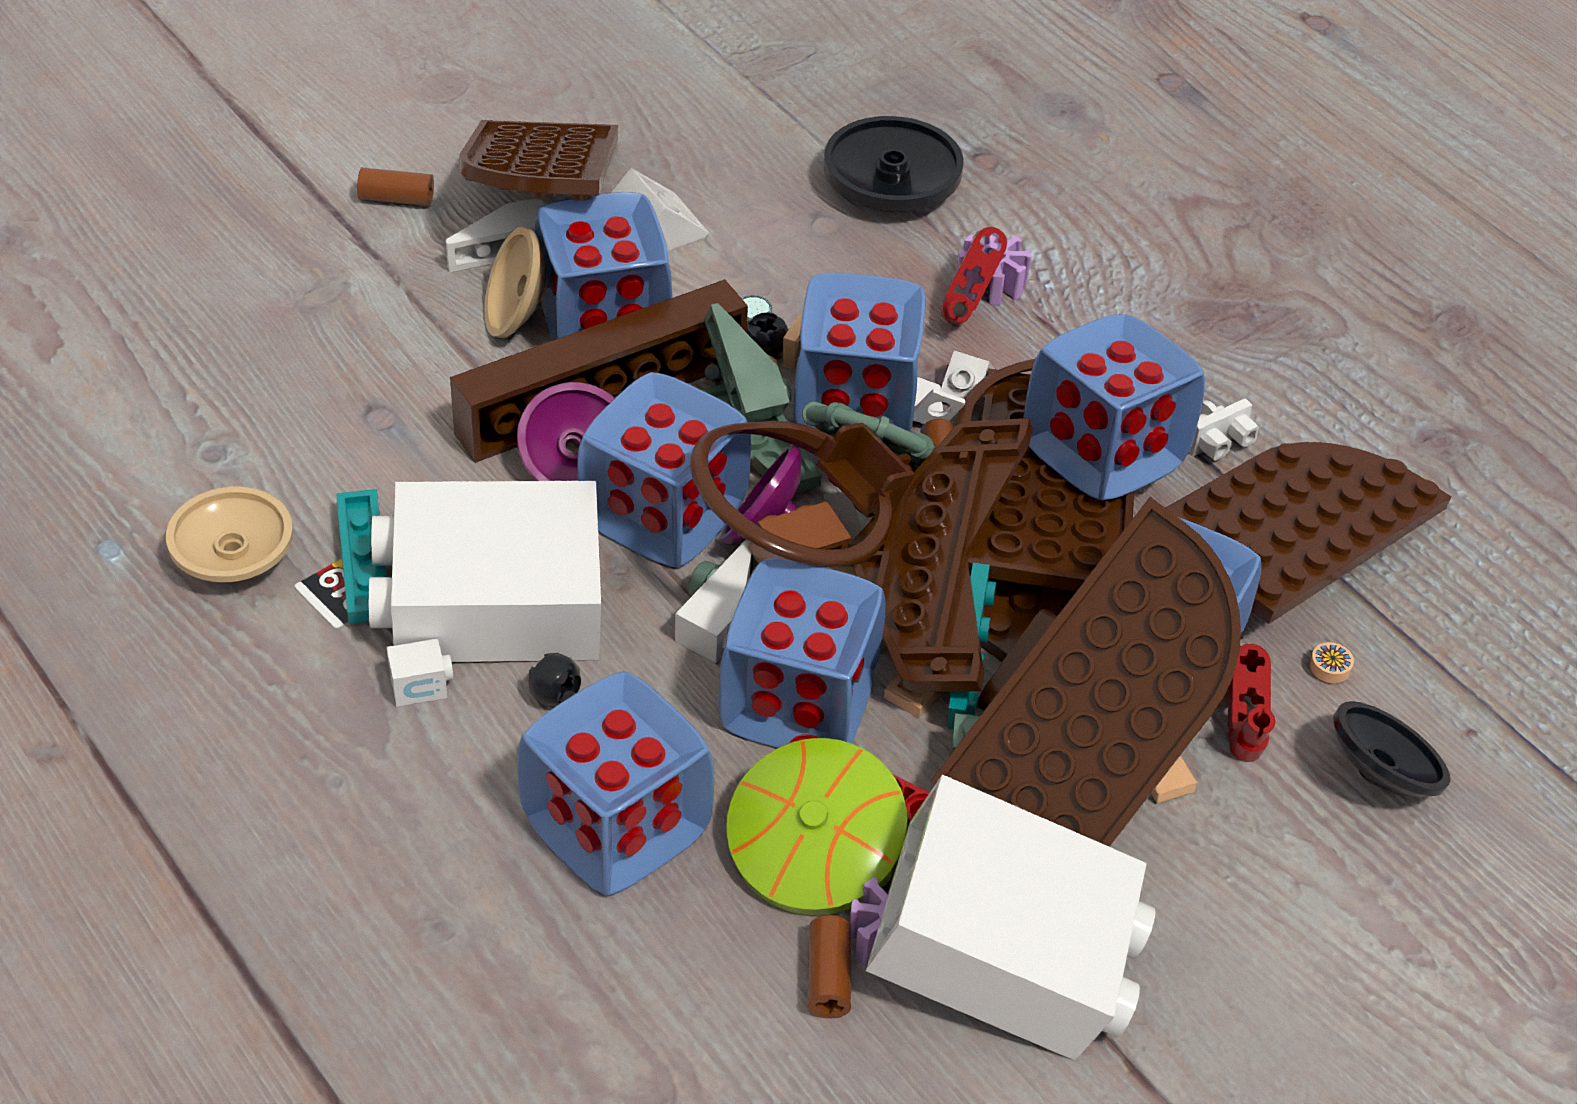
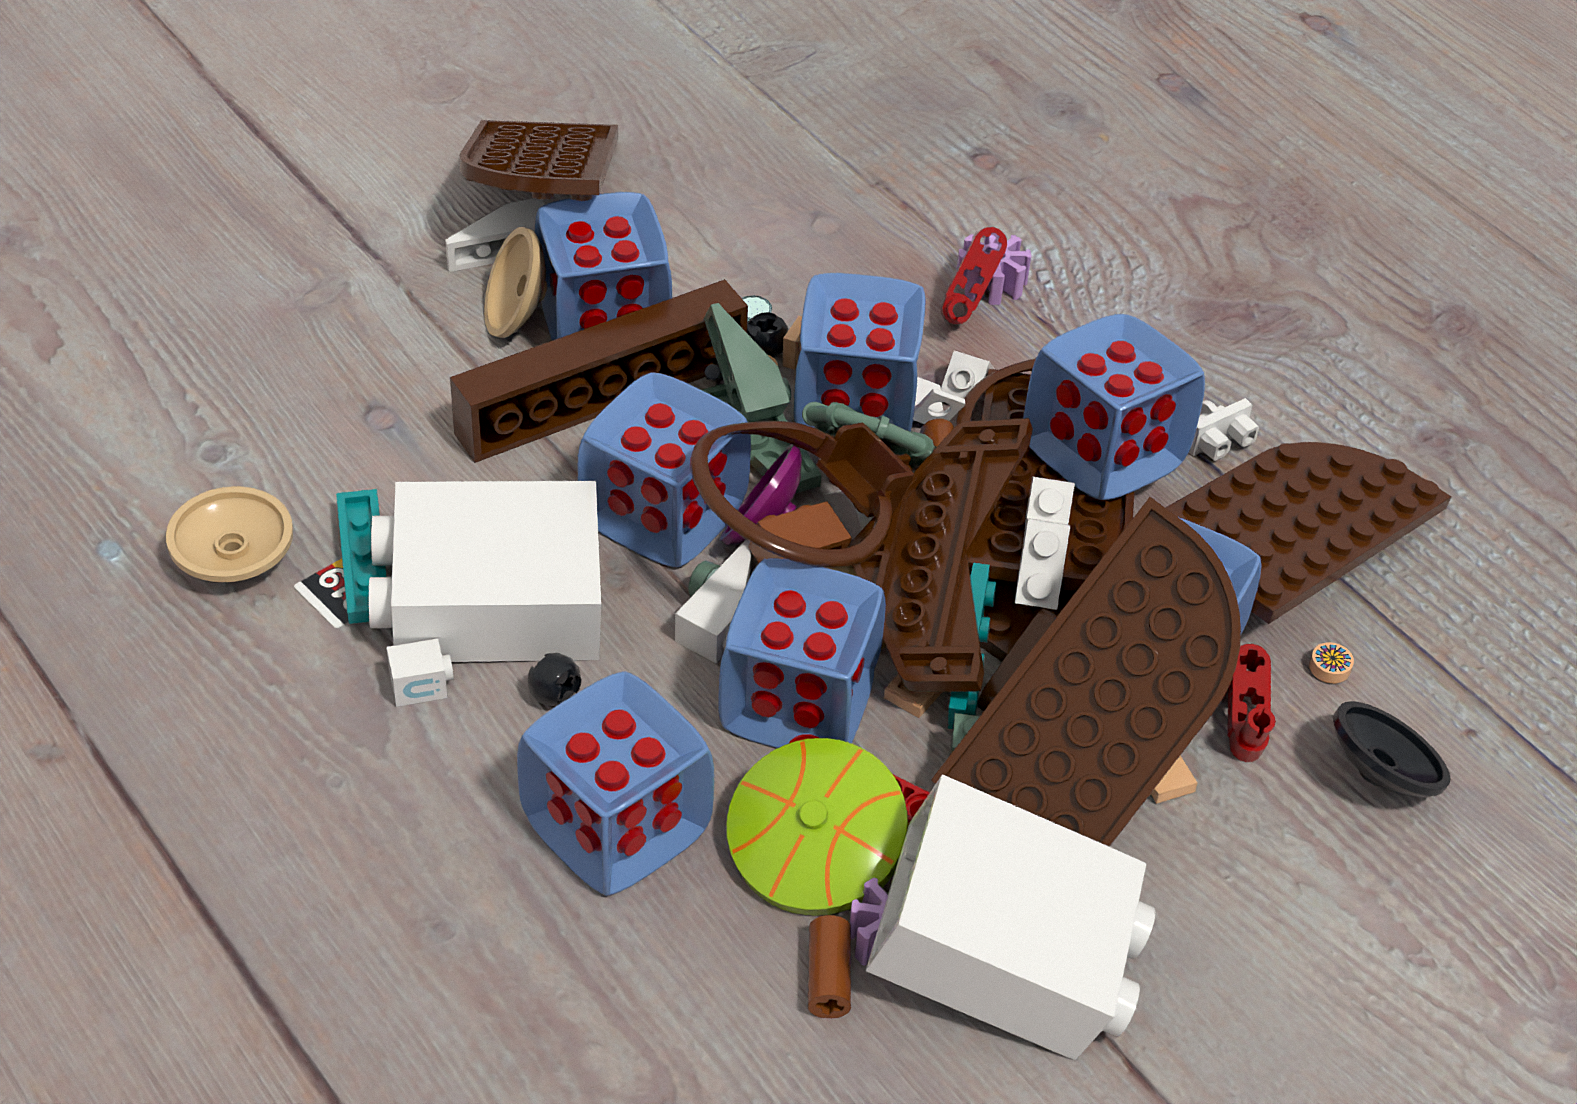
dark orange piece [357,167,434,206] -> none
magenta dish [516,382,615,481] -> none
white slope [611,168,709,251] -> none
black dish [824,116,964,211] -> none
none -> white arch [1015,476,1075,610]

